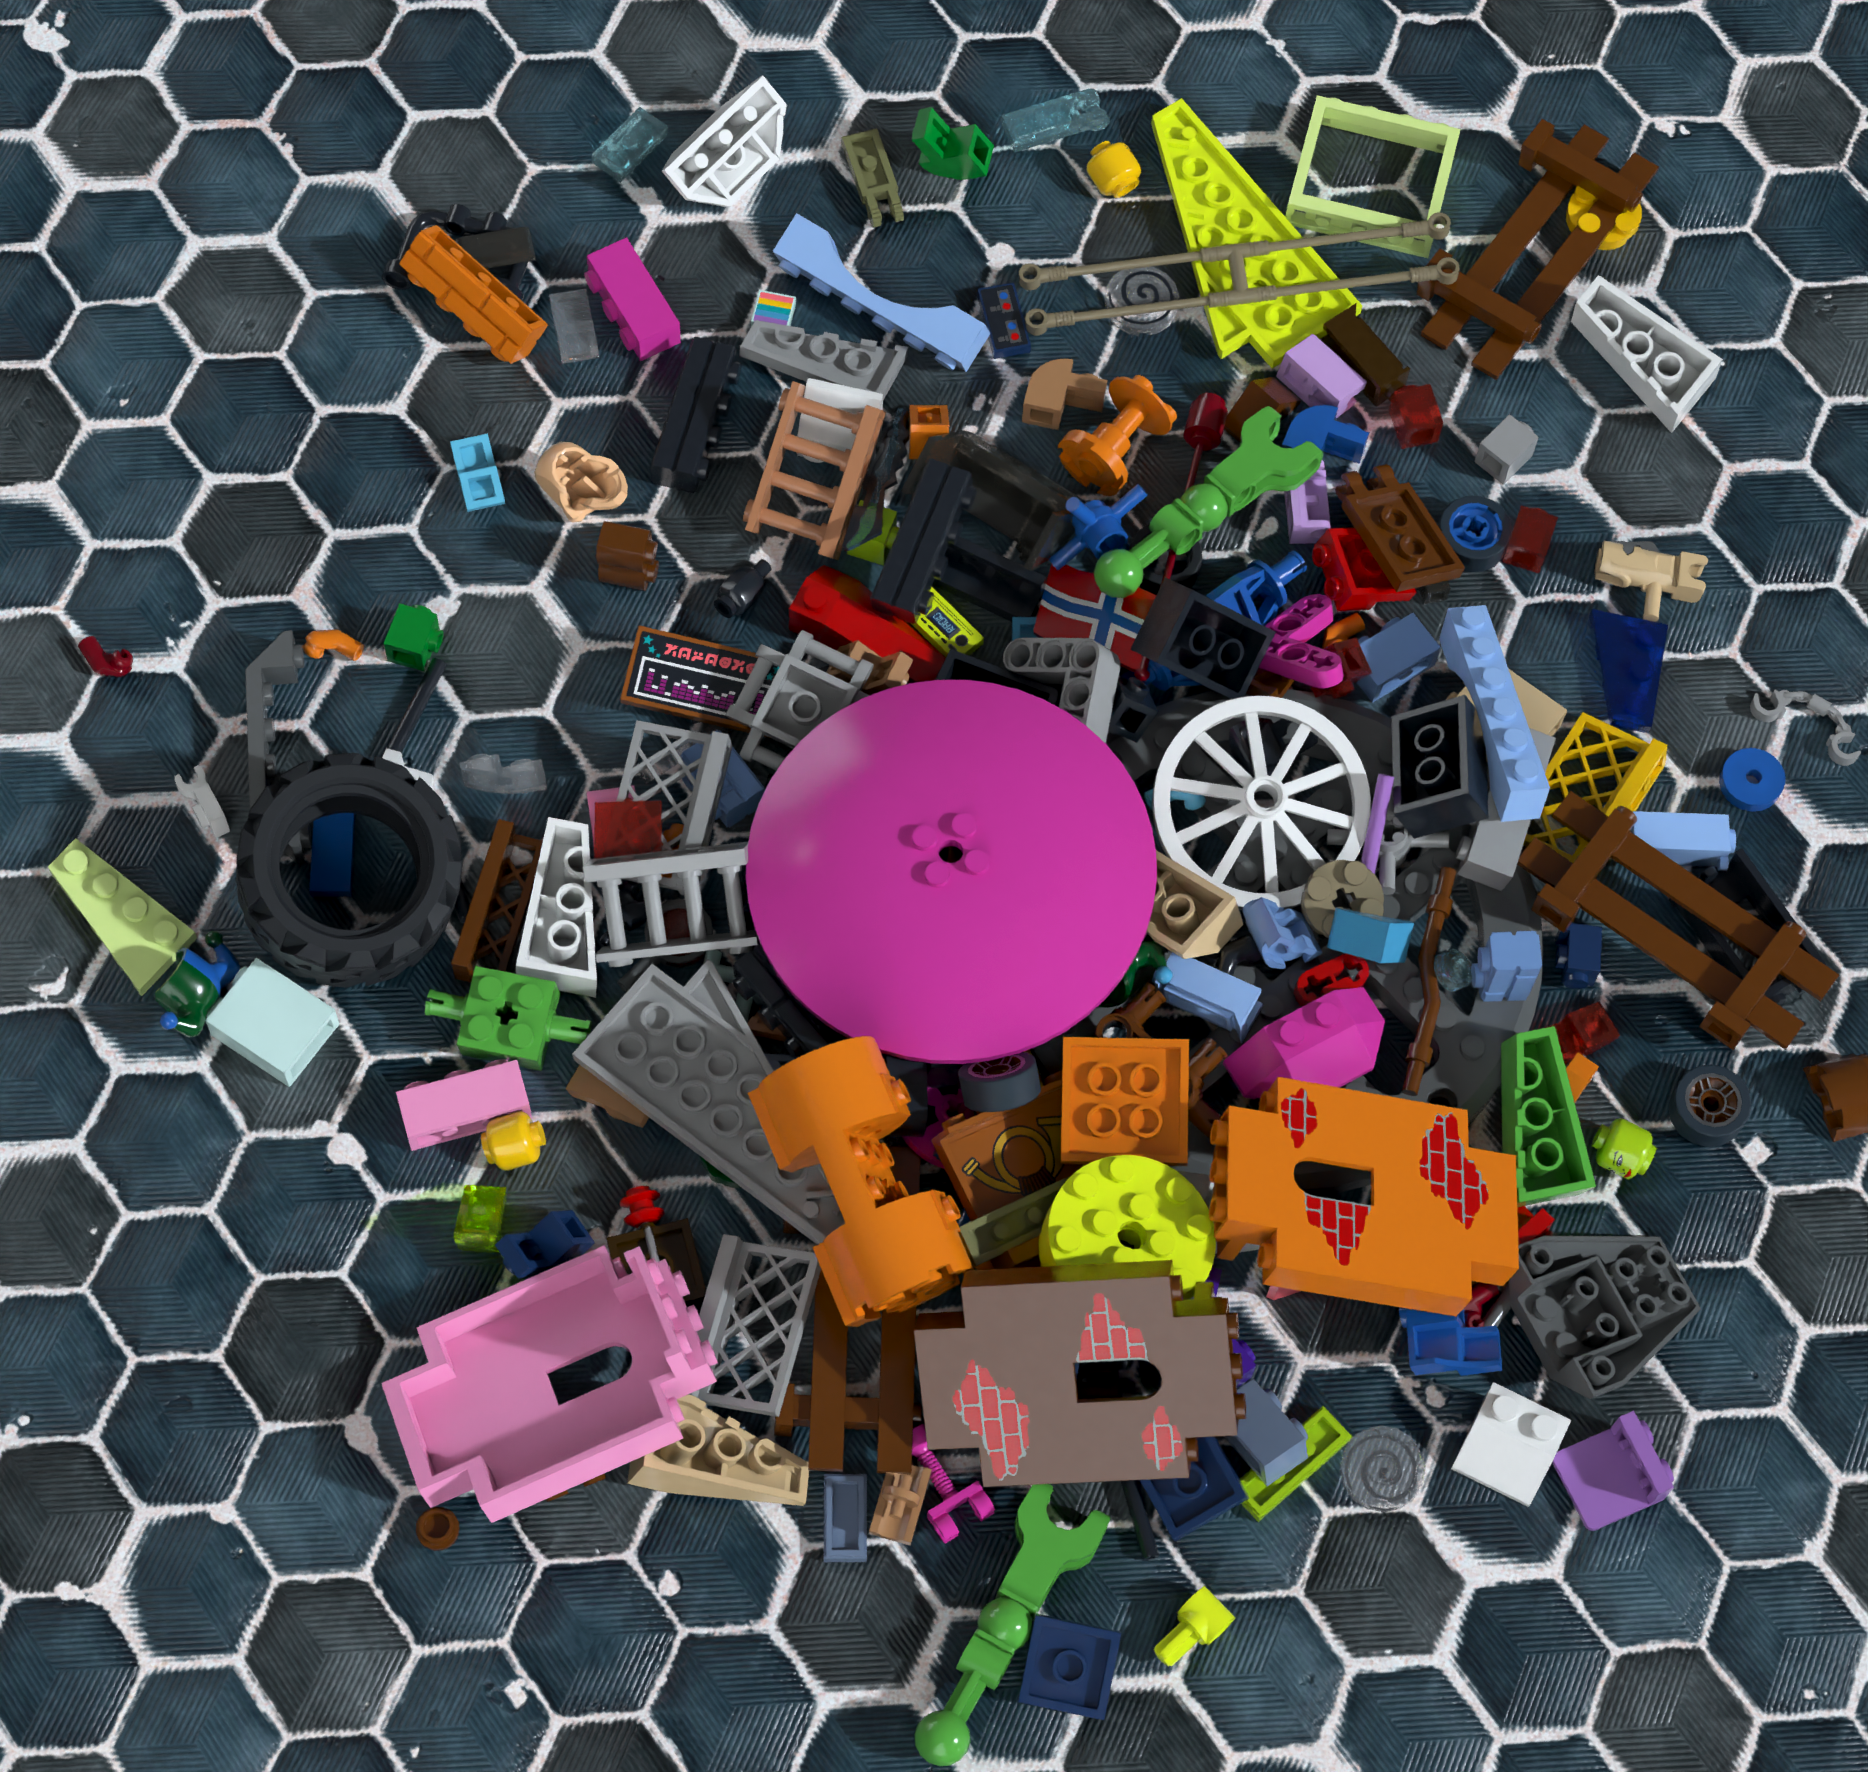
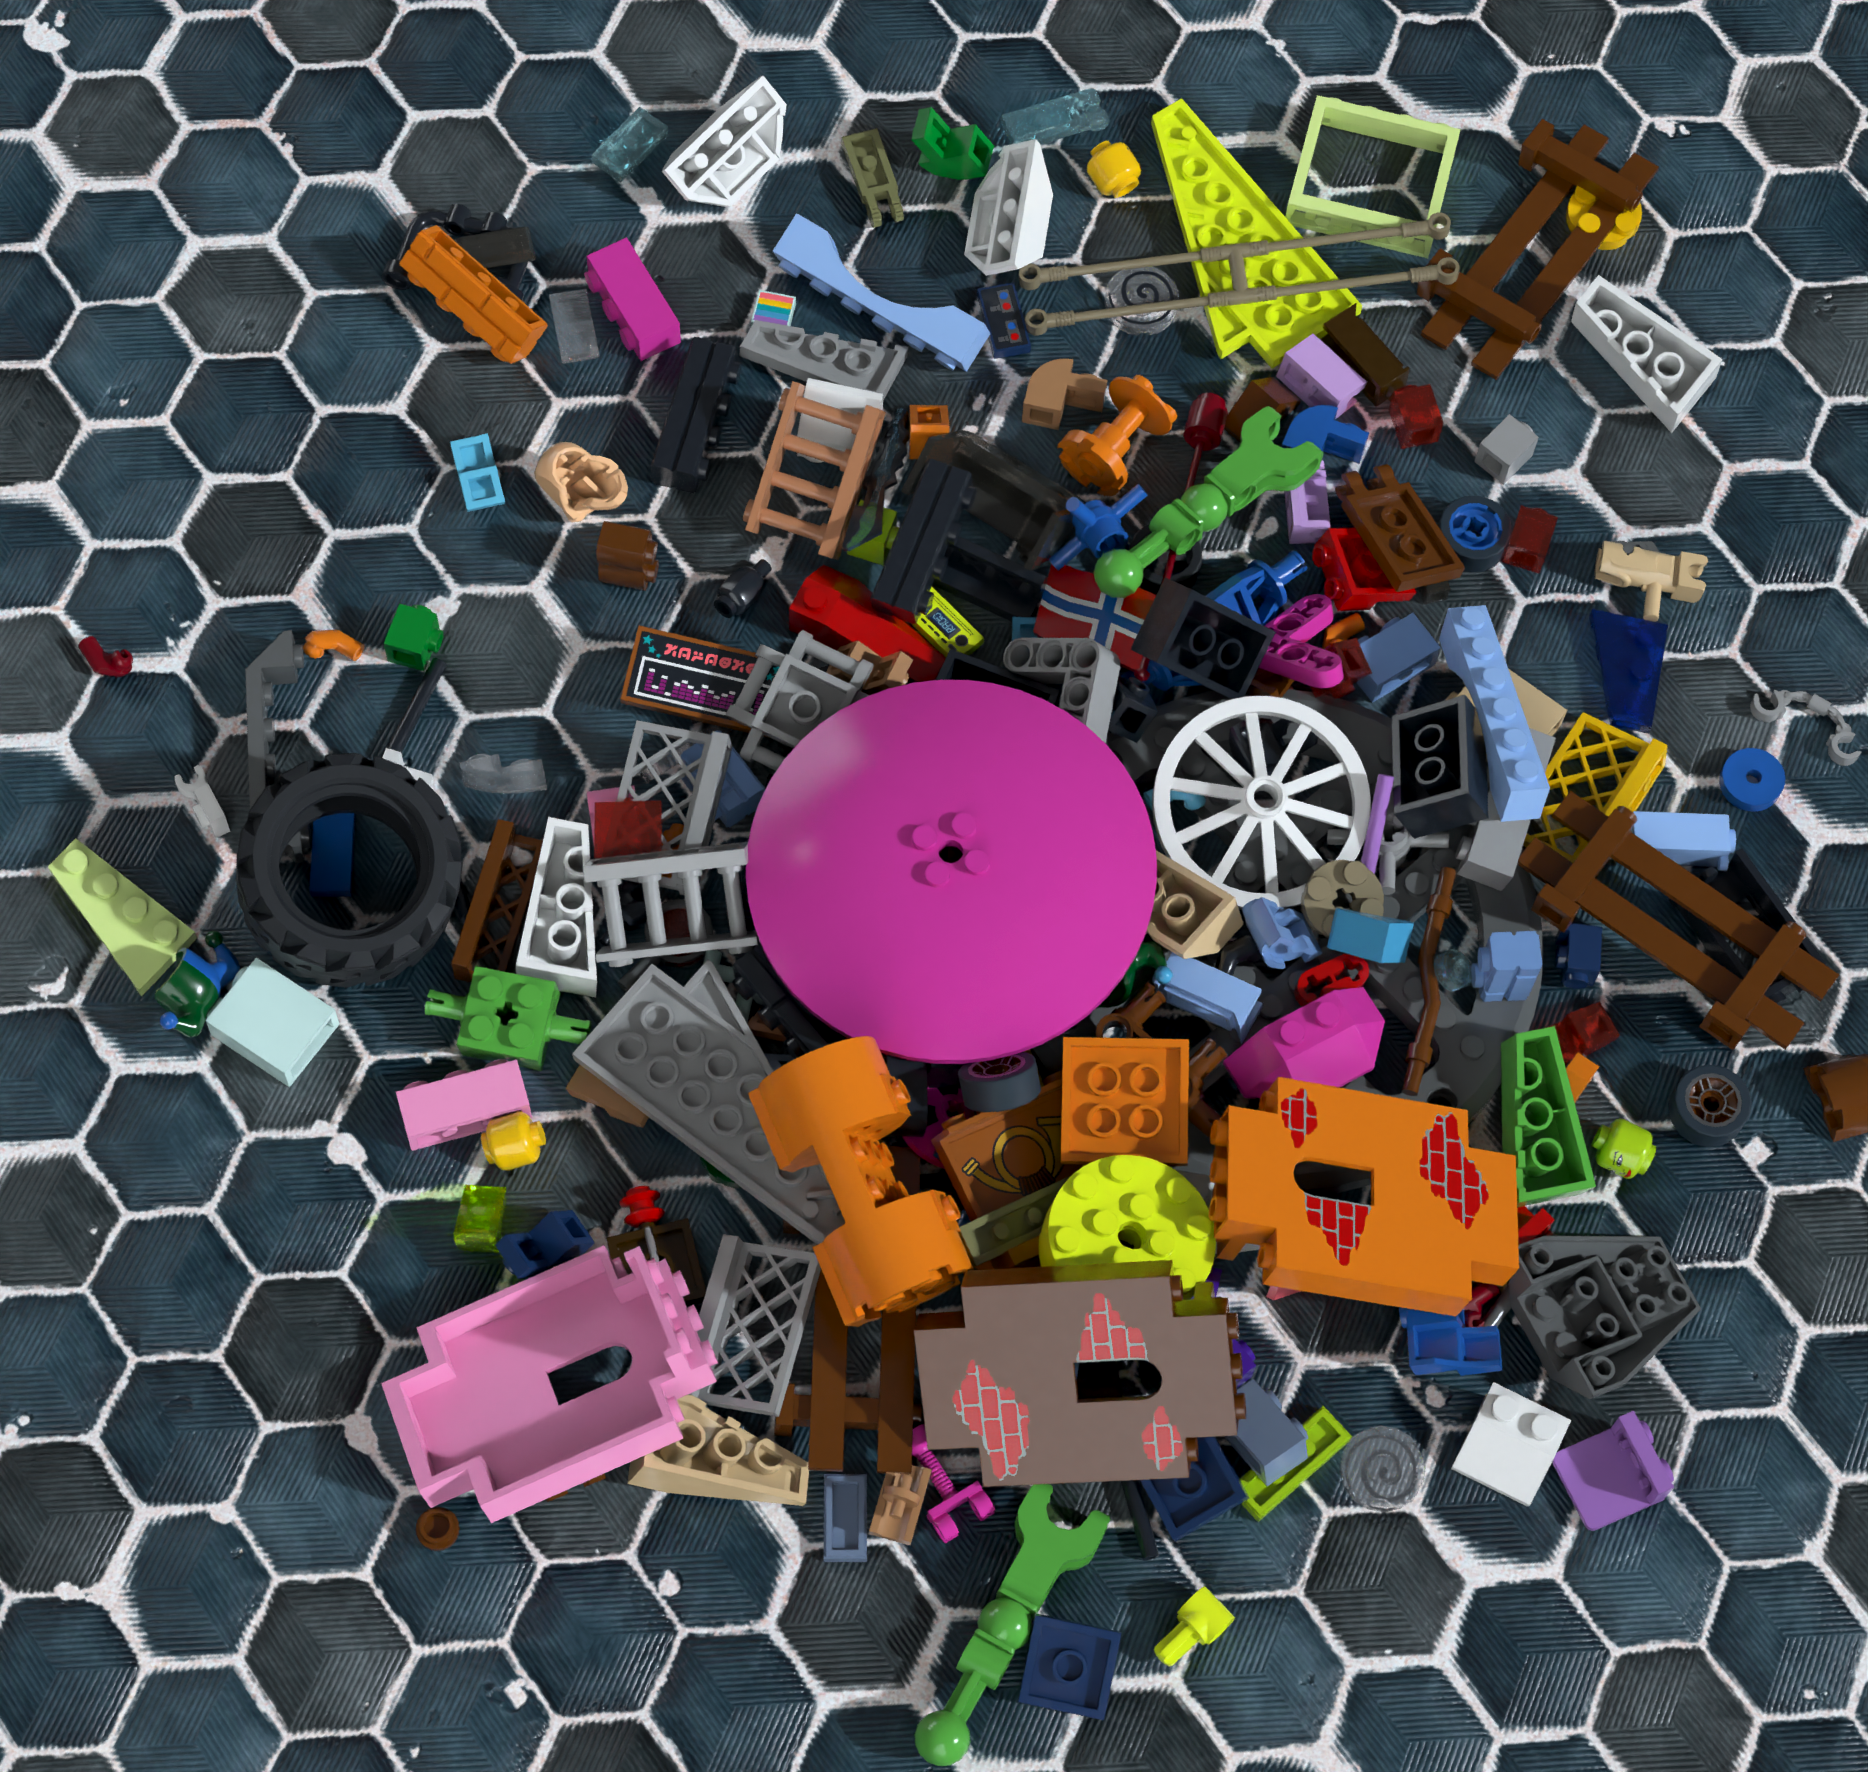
none -> white wedge [964,139,1053,276]

